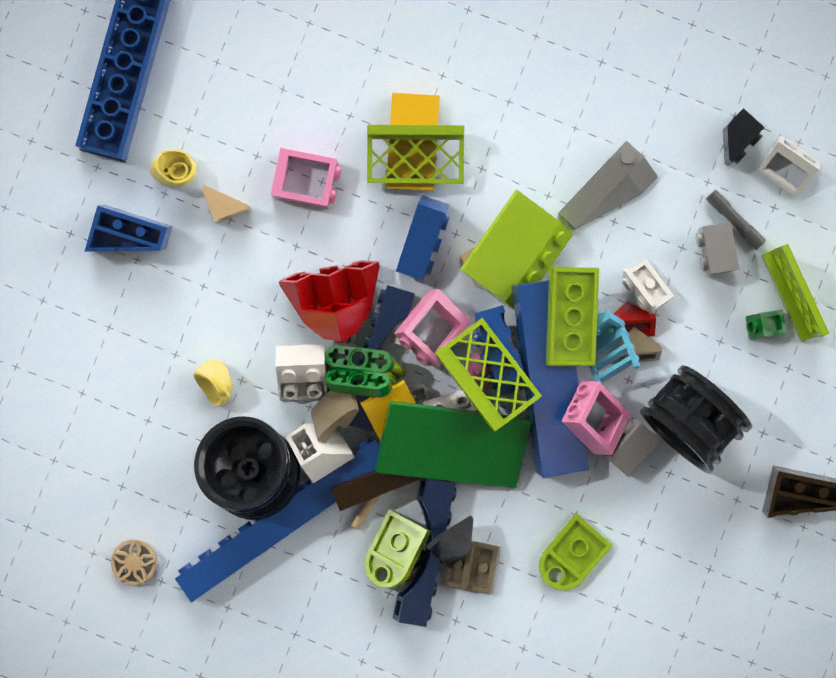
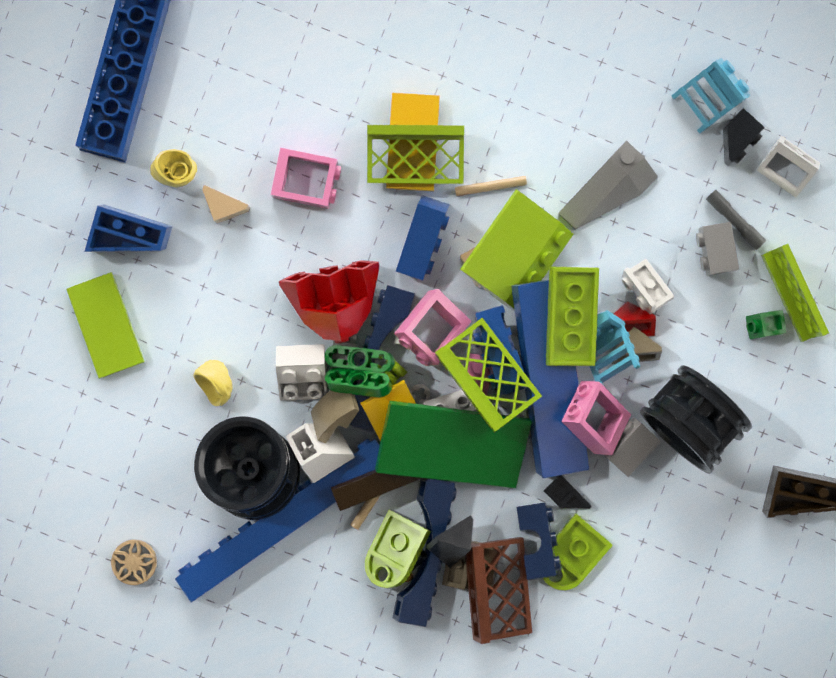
none -> lime tile [66,272,145,379]
none -> tan bar [455,176,527,196]
none -> copper fence [465,537,532,644]
none -> dark blue arch [516,502,561,580]
none -> black tile [543,475,592,509]
none -> medium azure plate [671,58,750,134]

